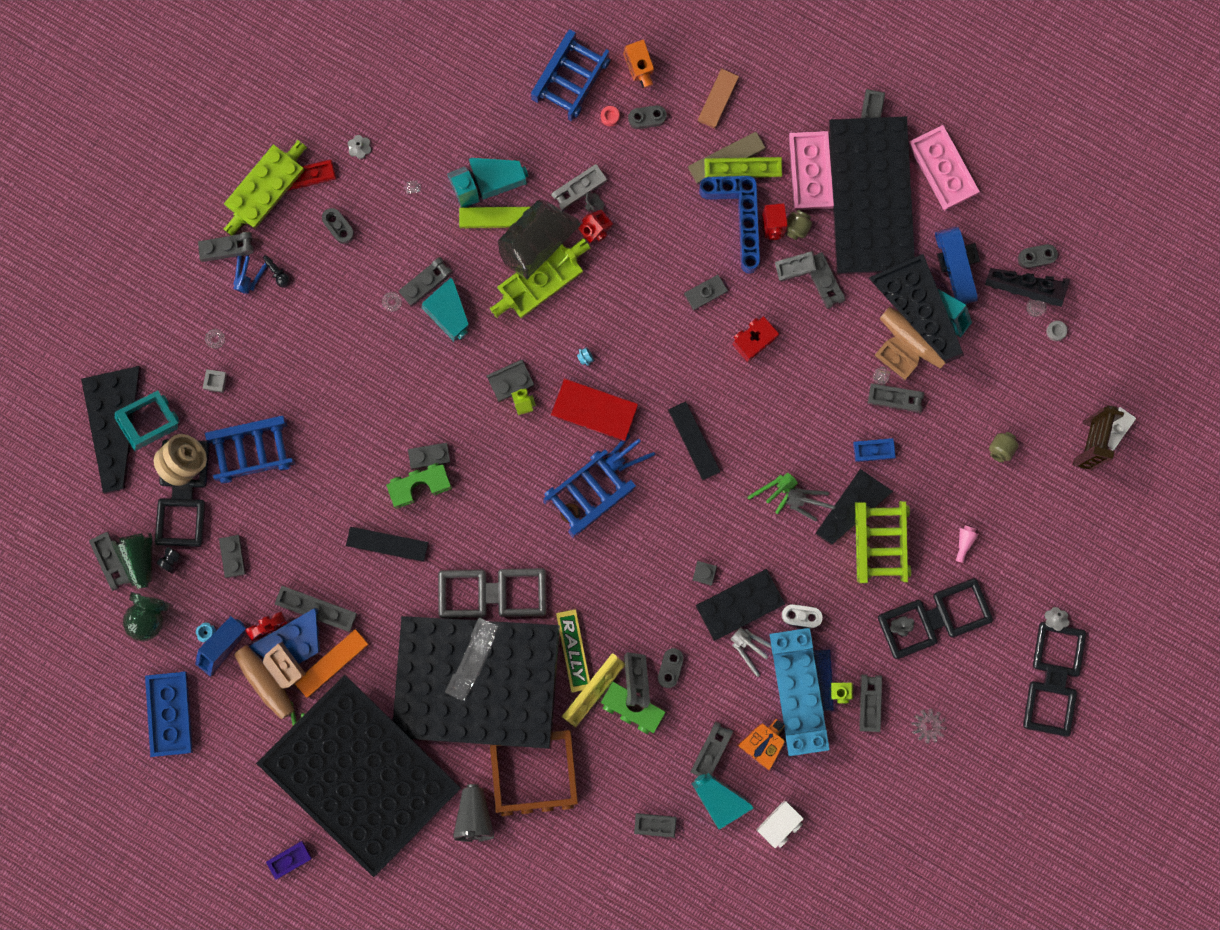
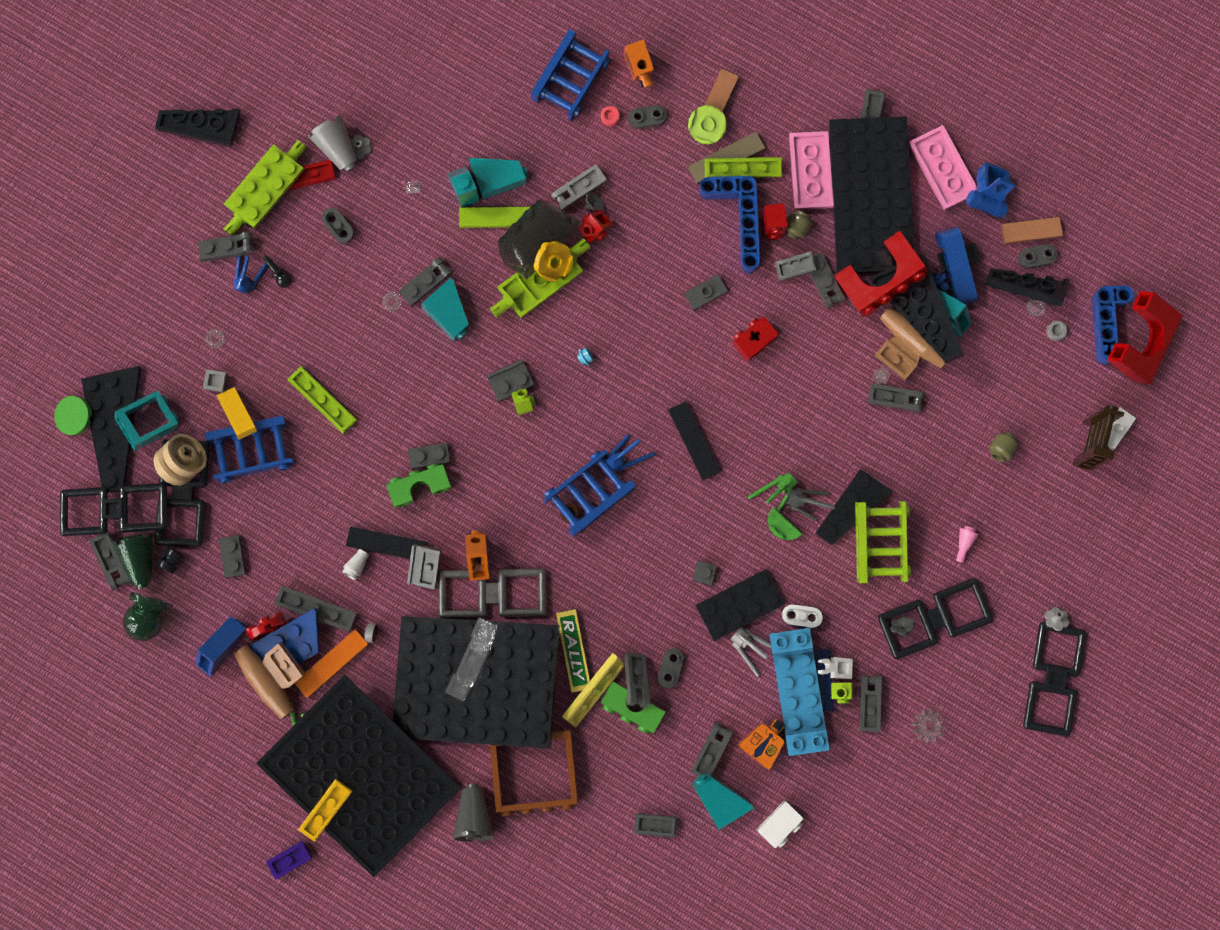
blue plate [145,672,193,757] -> none
medium azure plate [196,622,216,642] -> none
red tile [551,378,638,442] -> none
blue plate [853,438,896,462] -> none
none -> bright green tile [55,396,92,435]
none -> black bar [60,483,167,537]
none -> black wing [155,109,241,147]
none -> yellow tile [216,387,257,440]
none -> lime tile [287,366,357,435]
none -> yellow tile [298,779,352,842]
none -> light grey cone [308,115,358,172]
none -> white cone [342,549,369,580]
none -> light grey tile [365,622,378,643]
none -> plate [407,544,442,589]
none -> orange torso [465,530,490,581]
none -> yellow plate [534,241,573,282]
none -> lime tile [688,105,727,144]
none -> bright green tile [768,507,802,540]
none -> white plate [818,657,853,680]
none -> red arch [834,231,929,318]
none -> blue plate [933,272,950,292]
none -> blue piece [966,162,1015,219]
none -> nougat tile [1001,217,1063,245]
none -> blue beam [1092,285,1134,365]
none -> red arch [1107,291,1183,385]

